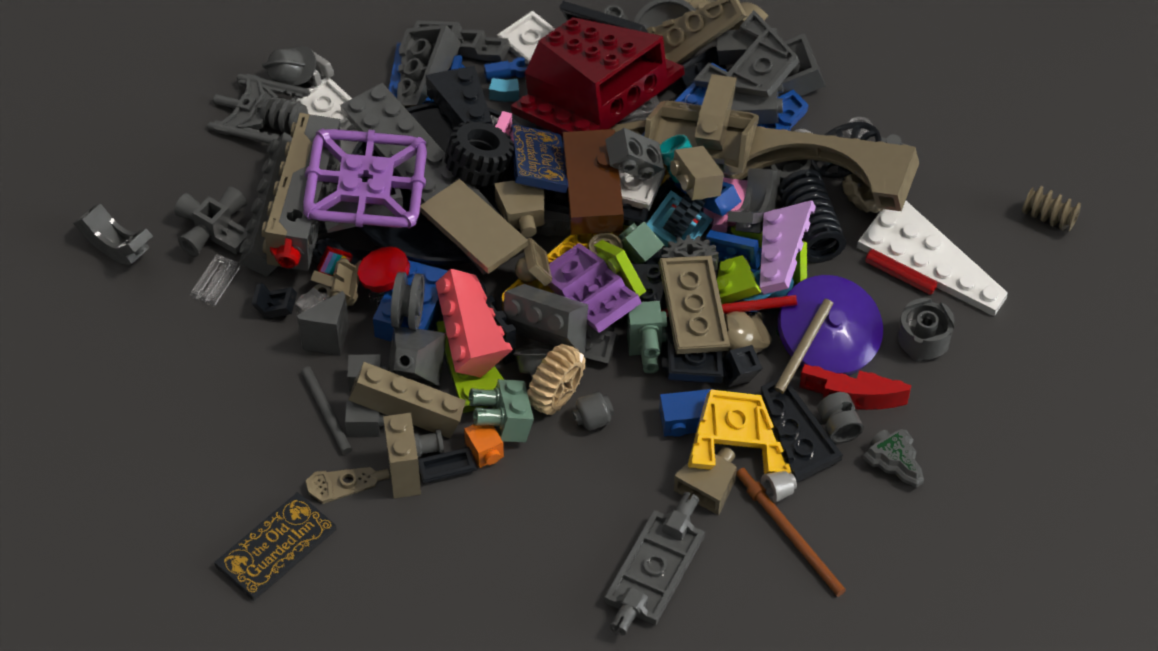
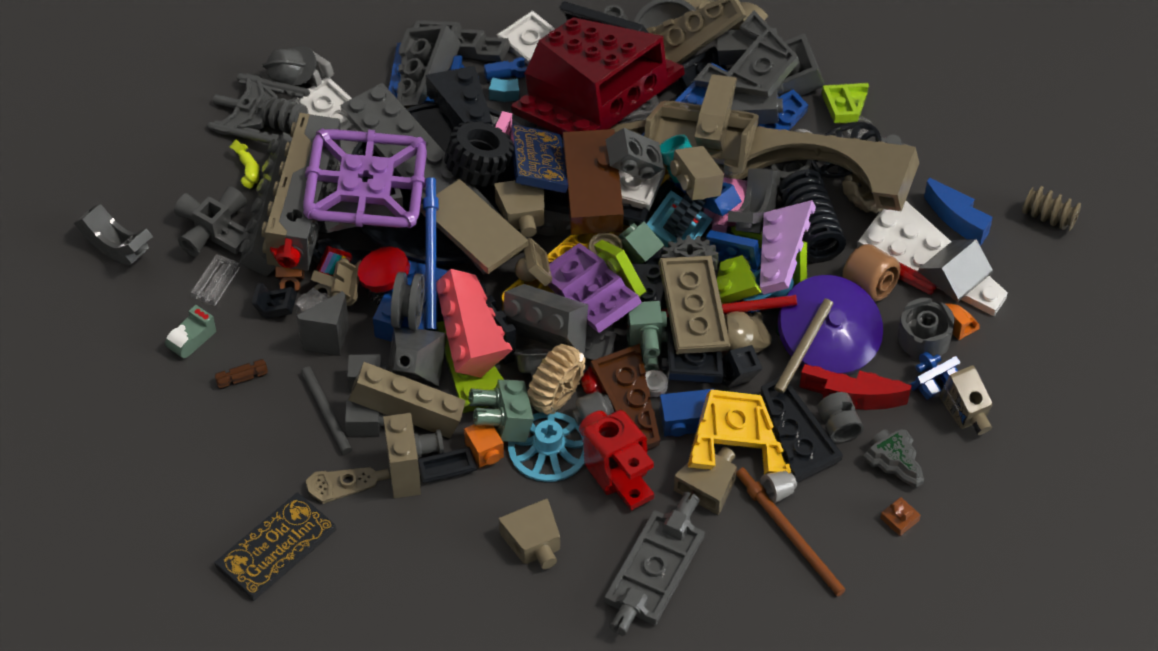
none -> sand green leg [165,305,216,358]
none -> reddish brown axle [215,359,268,388]
none -> neon yellow arm [229,140,260,189]
none -> dark orange tile [275,266,305,291]
none -> blue bar [423,178,439,331]
none -> dark tan torso [499,499,560,569]
none -> medium azure wheel [508,412,585,482]
none -> red piece [579,410,655,511]
none -> red arm [581,366,603,394]
none -> reddish brown wing [590,344,660,450]
none -> white tile [645,370,668,397]
none -> lime wing [821,83,869,123]
none -> medium nougat head [842,244,901,302]
none -> dark orange tile [880,497,921,536]
none -> blue hips [909,352,960,400]
none -> slope [918,239,993,302]
none -> blue slope [924,178,993,246]
none -> dark tan torso [939,365,992,435]
none -> orange brick [945,303,980,340]

